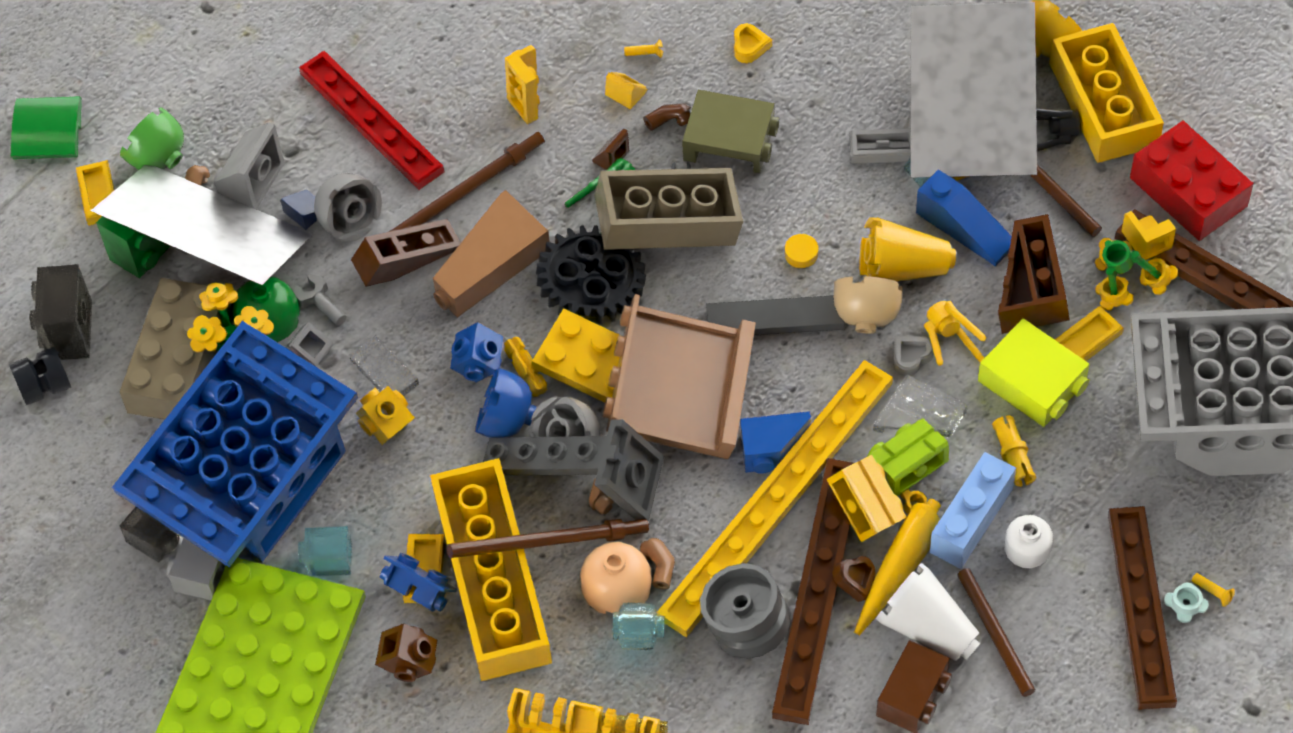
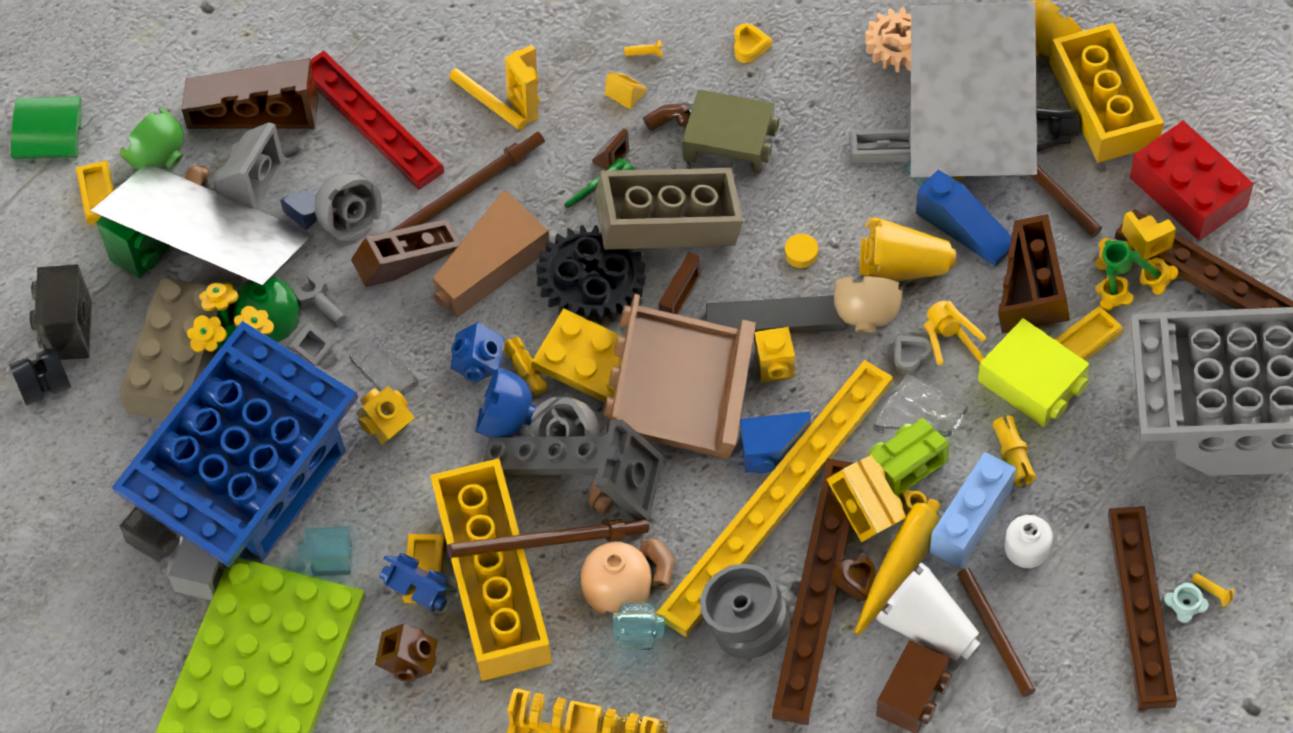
none -> reddish brown wedge [181,58,319,129]
none -> yellow bar [449,68,527,131]
none -> reddish brown tile [658,252,701,315]
none -> yellow brick [754,327,795,383]
none -> light nougat gear [865,7,911,72]

